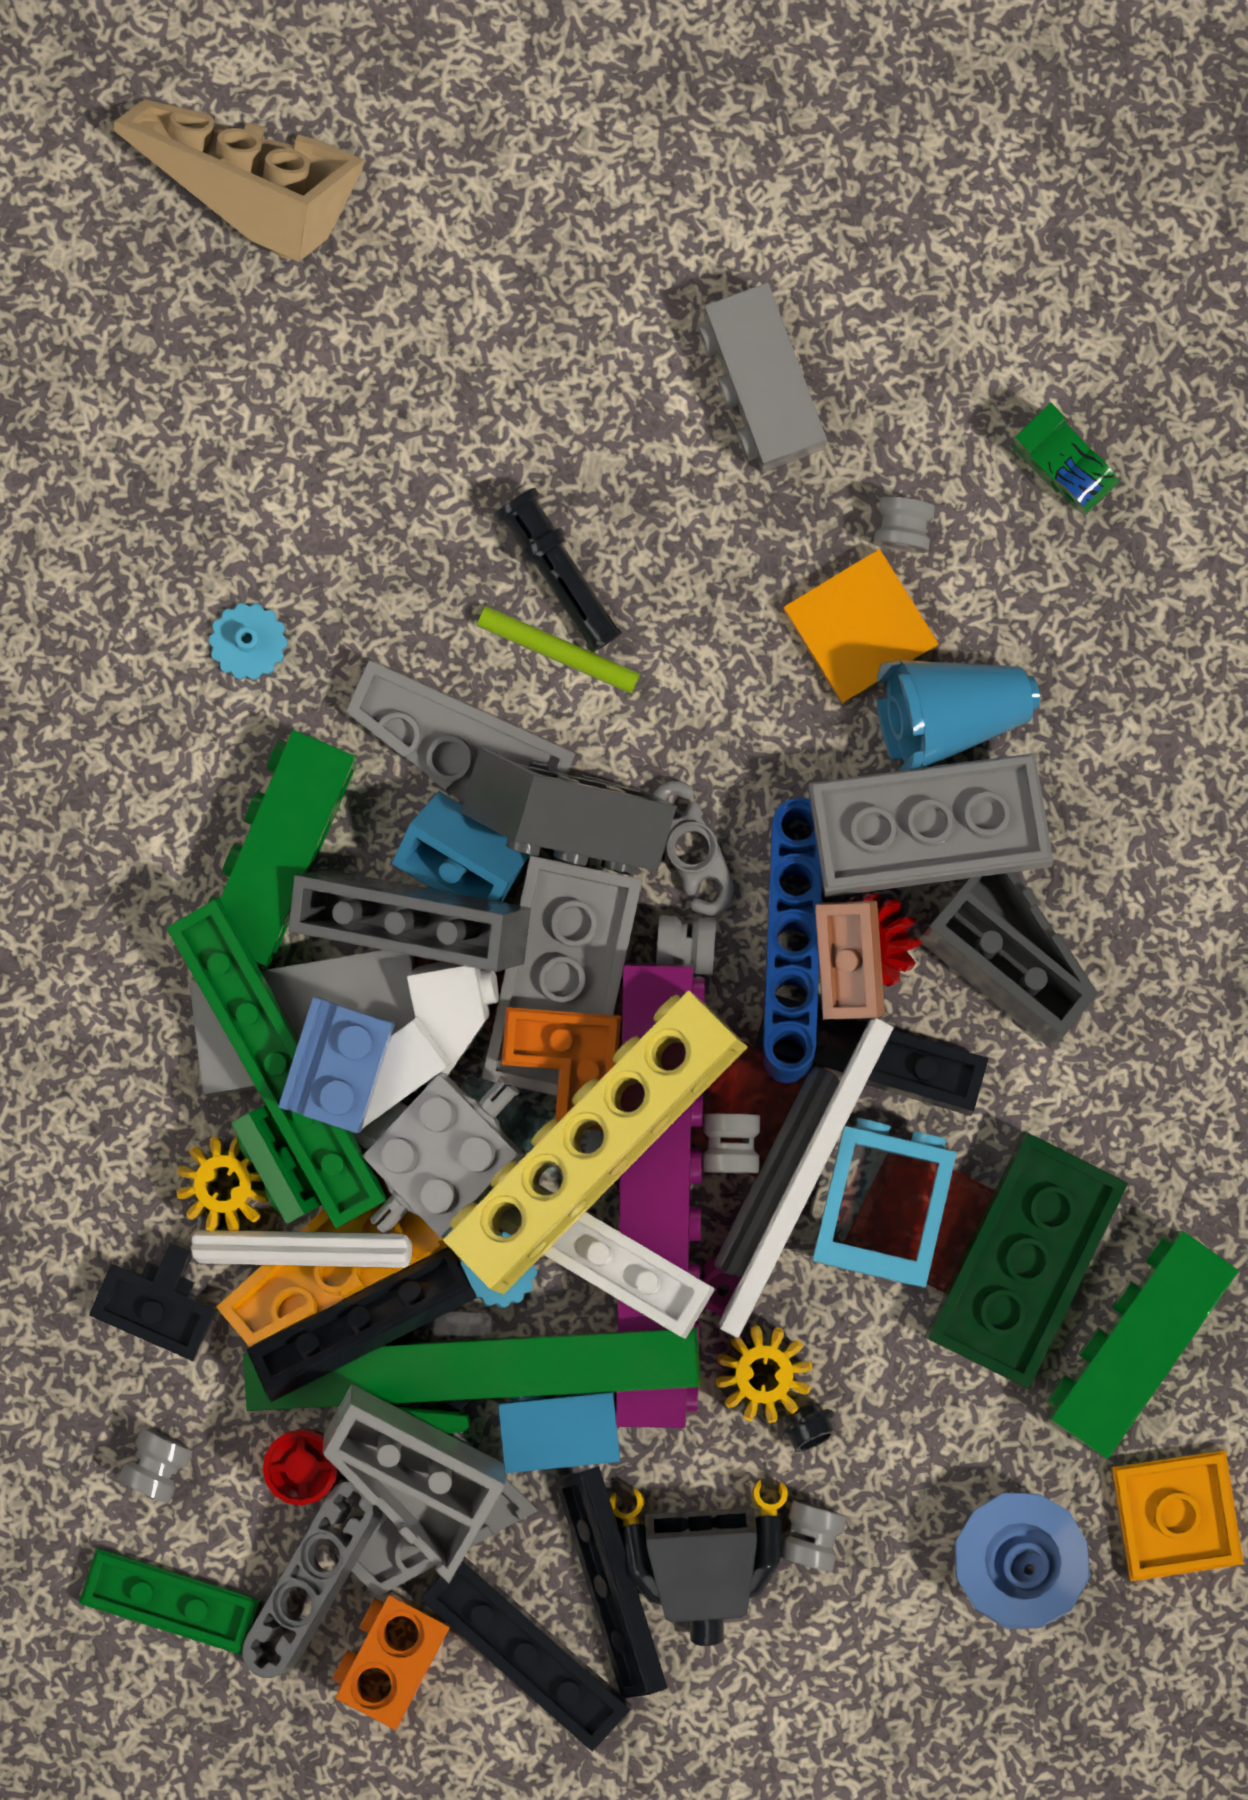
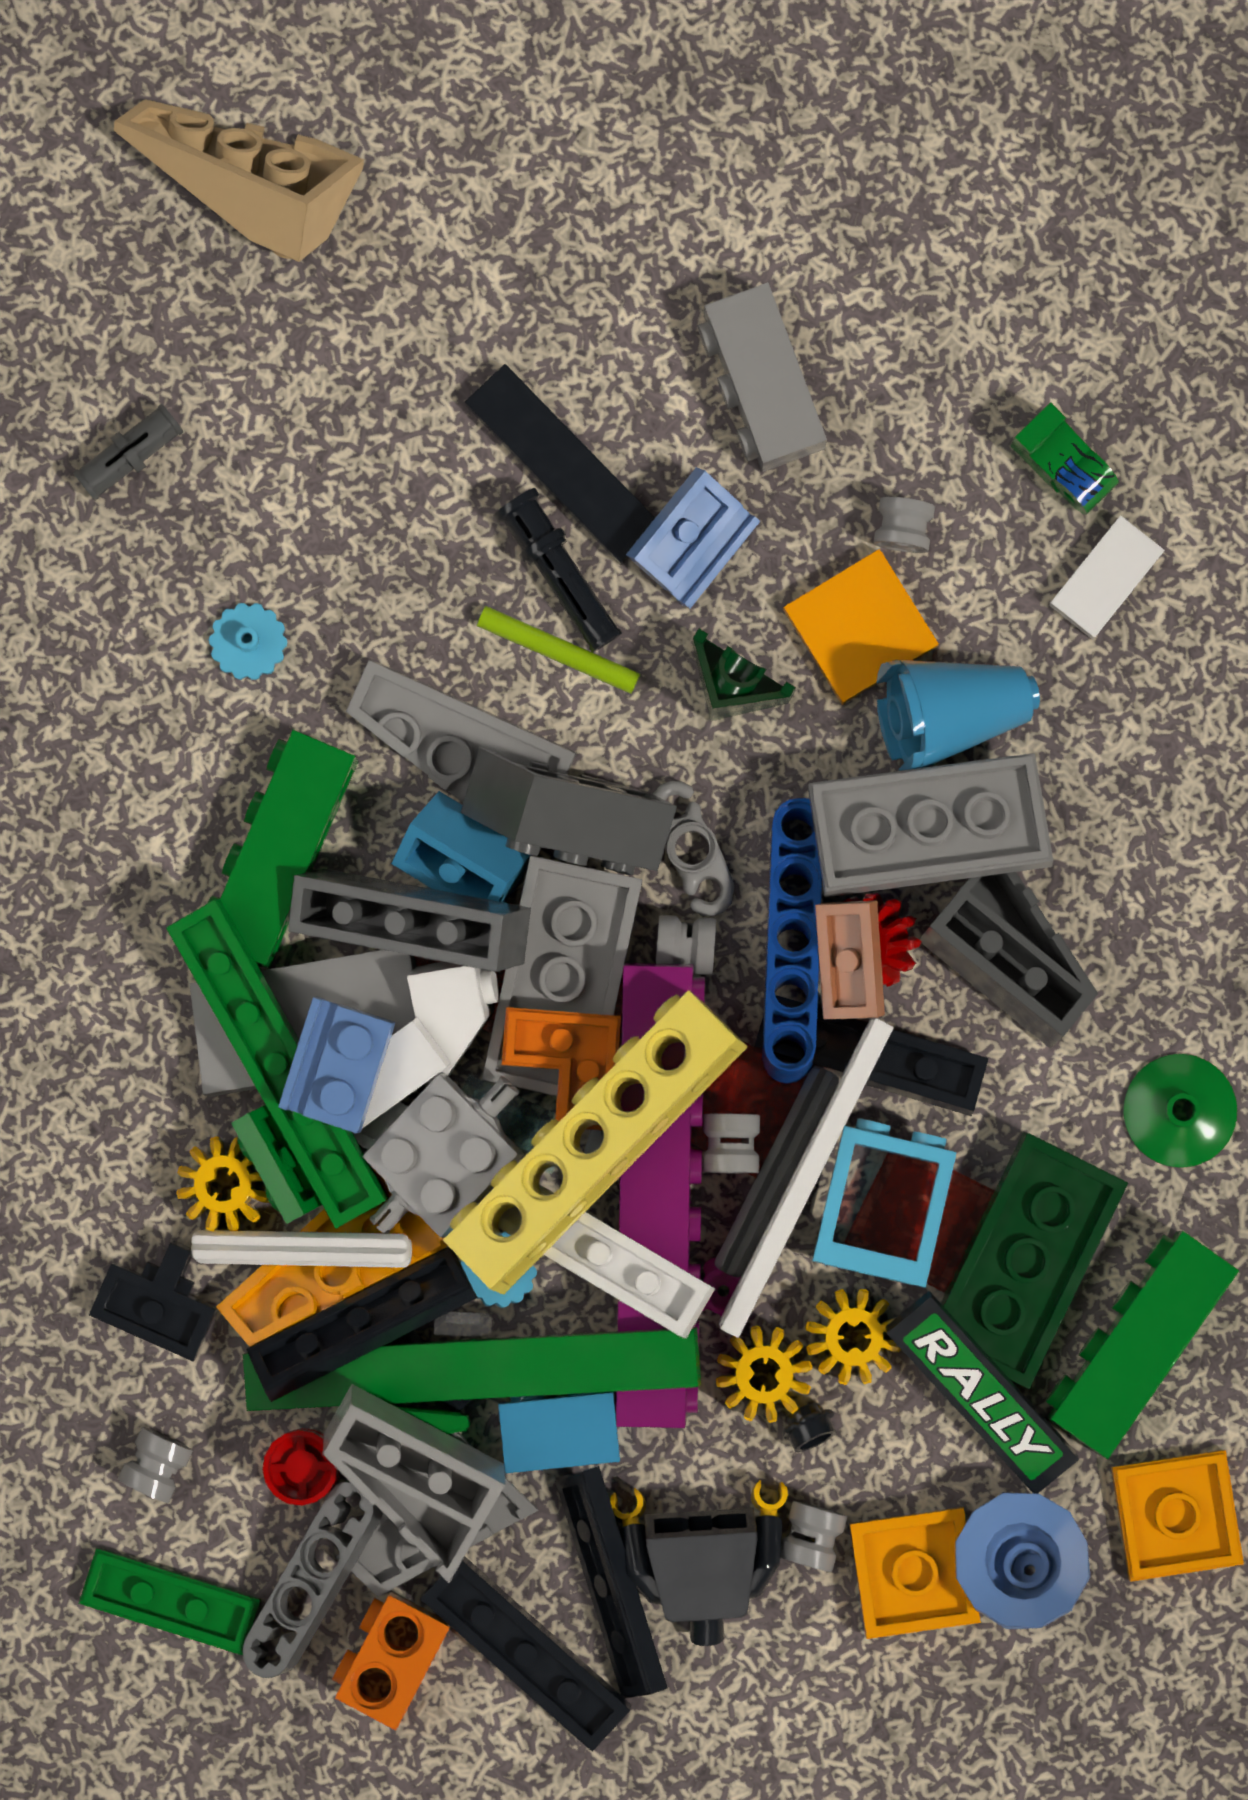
none -> dark grey pin [73,404,184,501]
none -> black tile [465,364,655,565]
none -> medium blue plate [626,467,760,609]
none -> dark green slope [692,628,796,722]
none -> yellow gear [805,1288,901,1385]
none -> light orange plate [849,1507,981,1639]
none -> tile [885,1291,1079,1494]
none -> white tile [1049,515,1165,640]
none -> green dish [1123,1054,1237,1168]

